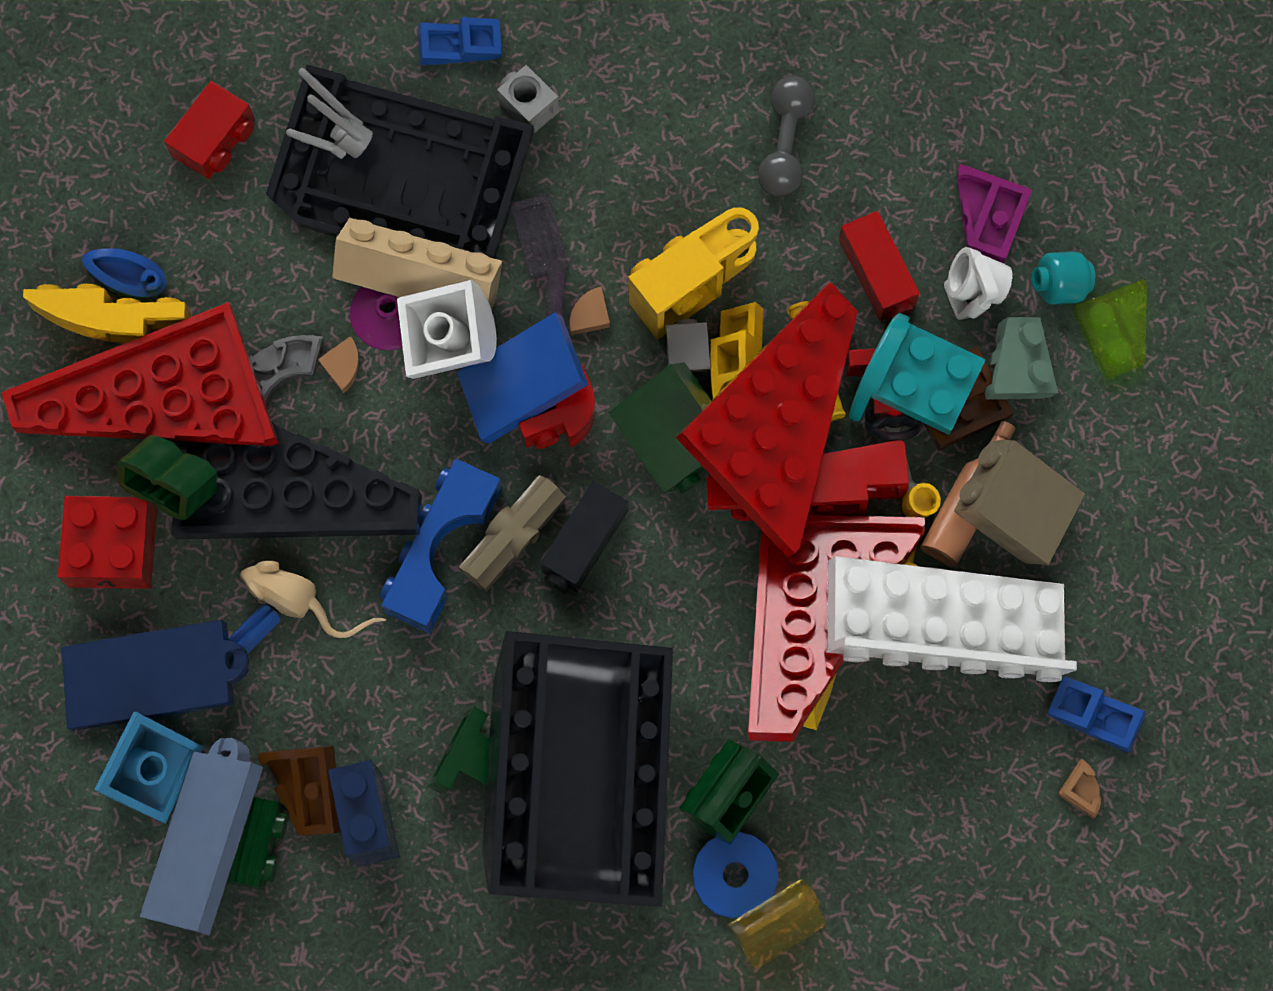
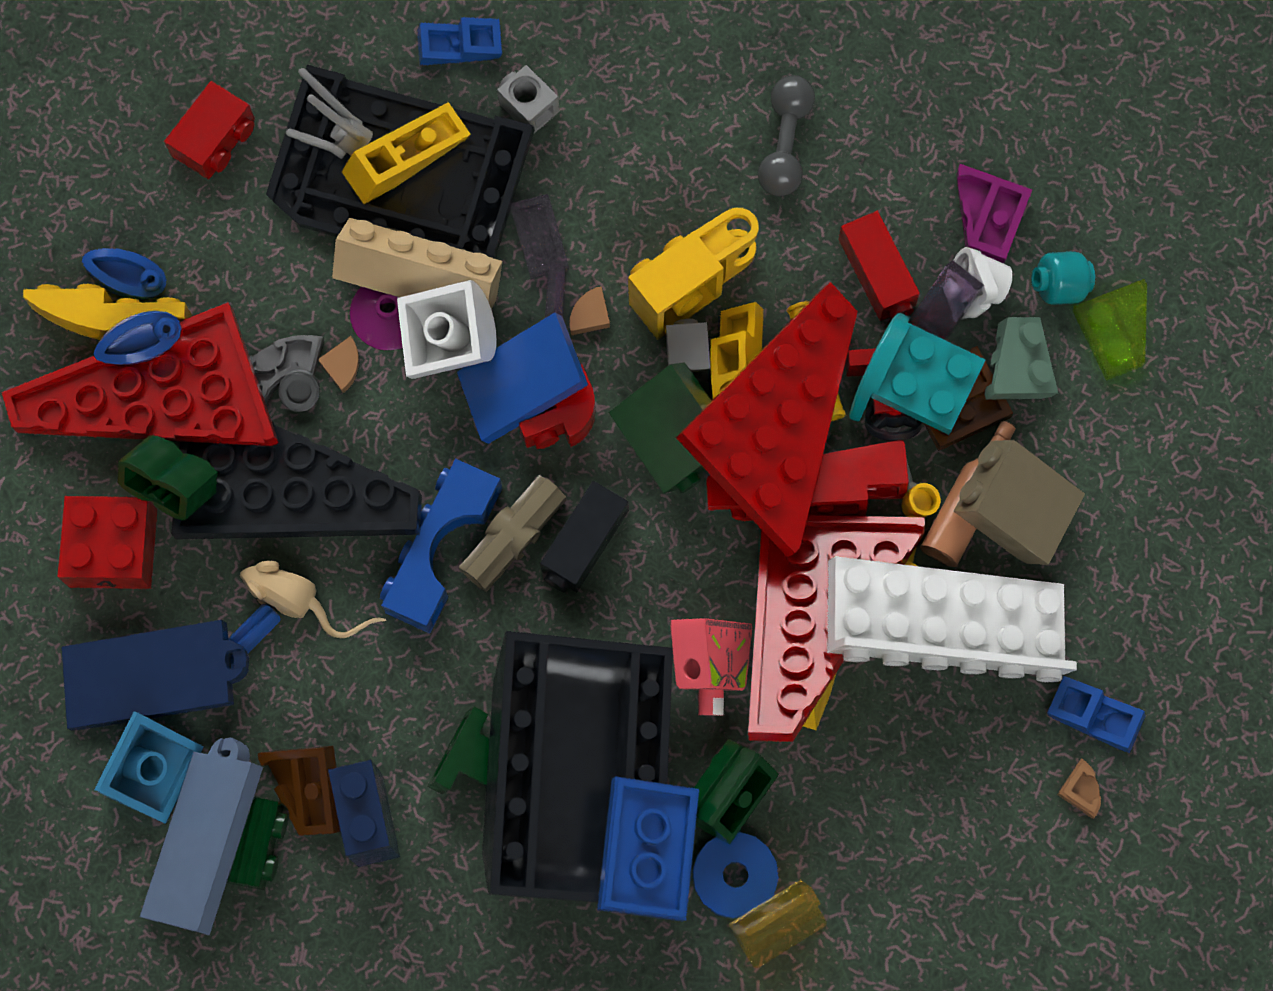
none -> blue arm [94,311,181,365]
none -> dark grey tile [278,370,321,412]
none -> yellow slope [342,102,471,204]
none -> blue tile [597,777,699,922]
none -> coral torso [671,618,752,716]
none -> tile [909,260,984,340]

